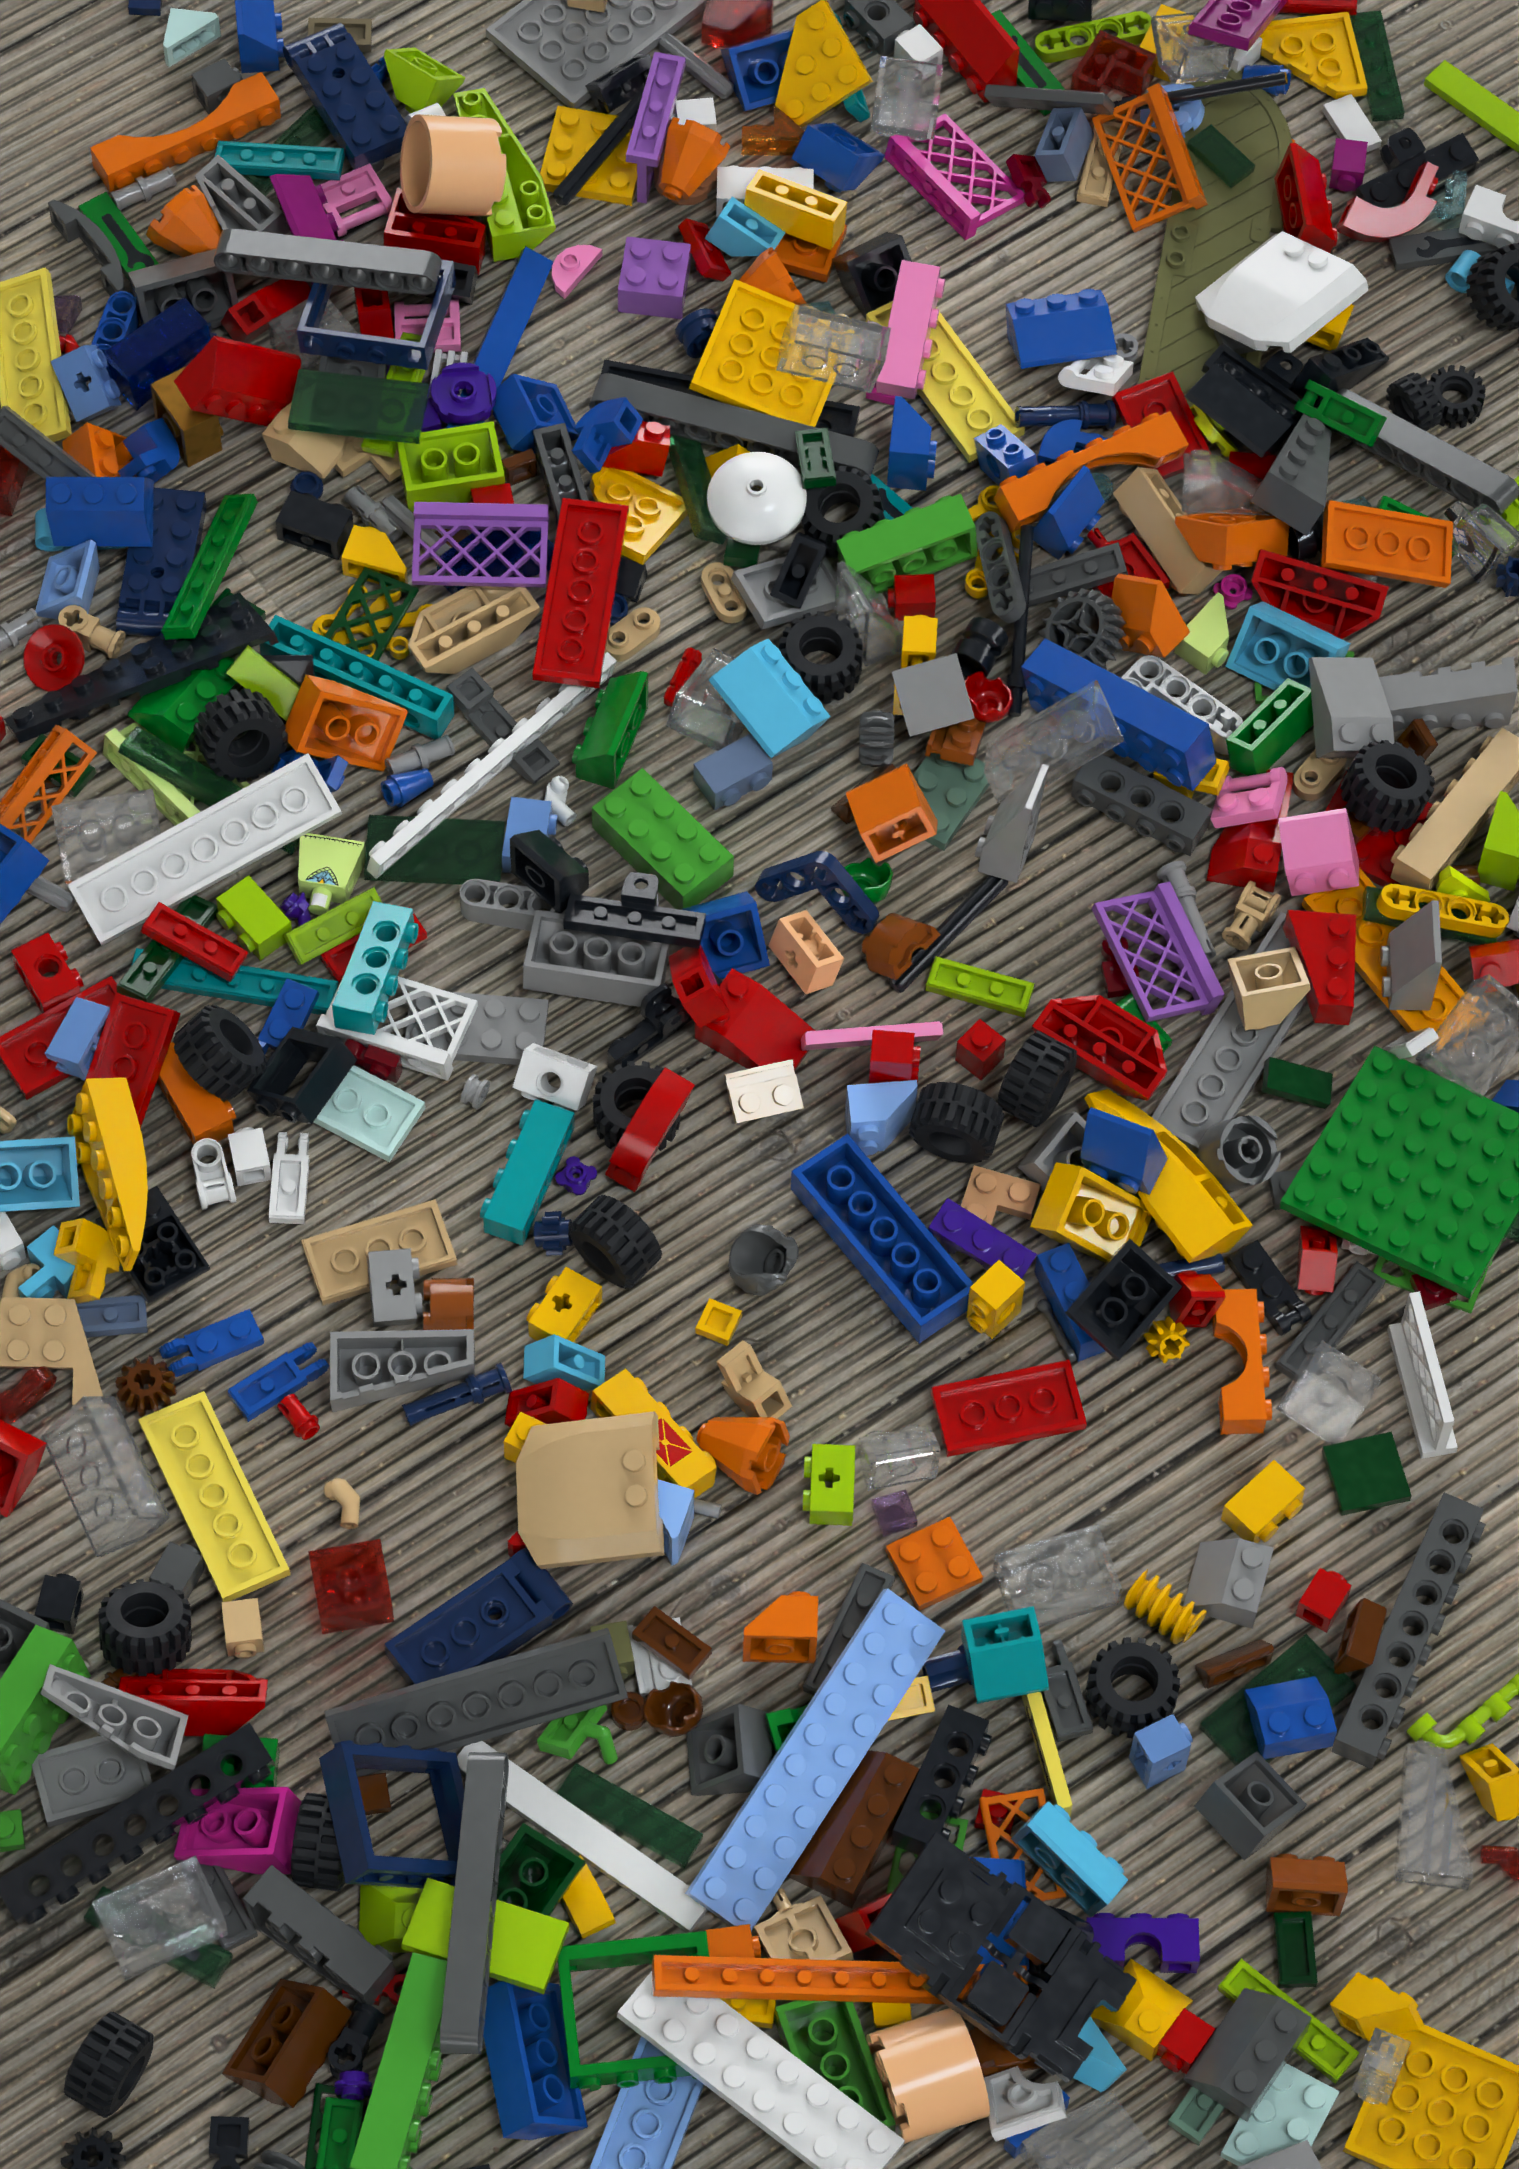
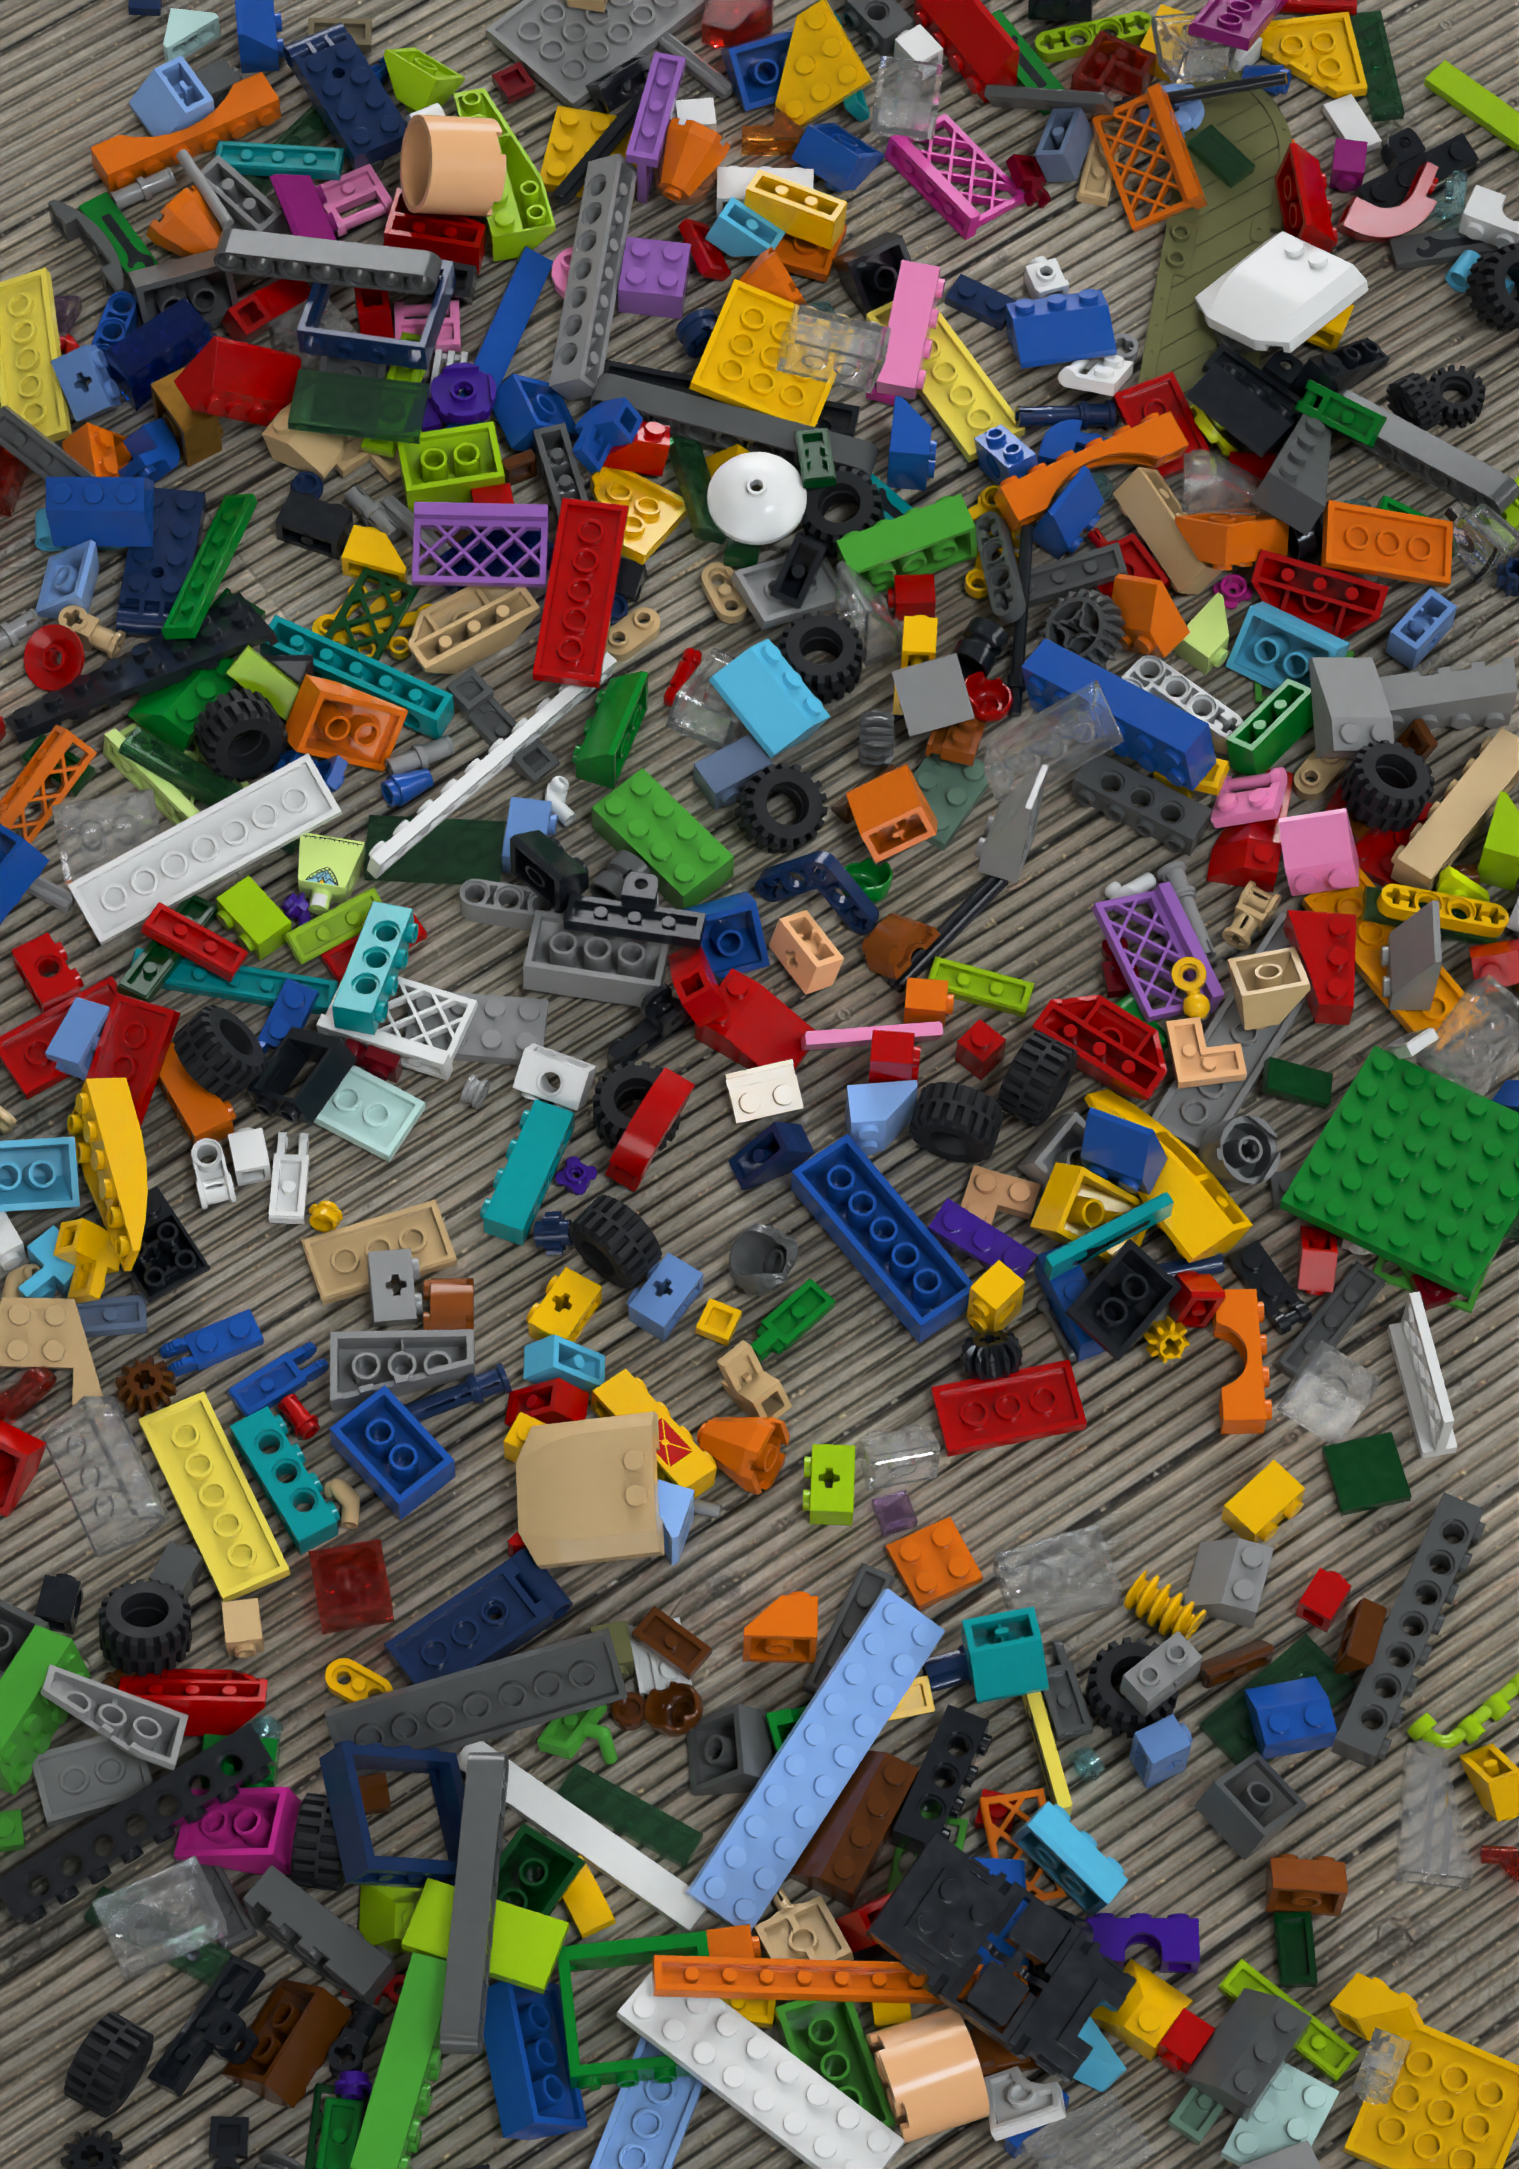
none -> light blue slope [129,55,215,137]
none -> black plate [147,1955,266,2097]
none -> light grey bar [176,149,234,229]
none -> teal brick [230,1406,341,1555]
none -> clear light blue plate [250,1716,283,1743]
none -> yellow plate [309,1201,343,1233]
none -> yellow plate [325,1658,393,1703]
none -> blue brick [329,1385,456,1521]
none -> dark red plate [492,62,536,105]
none -> light grey brick [549,153,637,401]
none -> dark grey wheel [589,850,652,901]
none -> medium blue brick [627,1252,704,1342]
none -> dark blue slope [728,1121,815,1190]
none -> black tyre [735,762,828,854]
none -> green hinge [751,1278,836,1363]
none -> orange brick [903,977,954,1027]
none -> dark blue plate [945,274,1017,331]
none -> black gear [961,1330,1023,1381]
none -> white brick [1024,256,1069,300]
none -> teal tile [1044,1192,1174,1280]
none -> clear light blue plate [1072,1746,1105,1780]
none -> white arm [1105,872,1157,900]
none -> light grey brick [1120,1631,1203,1718]
none -> light nougat plate [1165,1017,1247,1089]
none -> yellow plate [1172,957,1210,1019]
none -> medium blue brick [1386,588,1457,670]

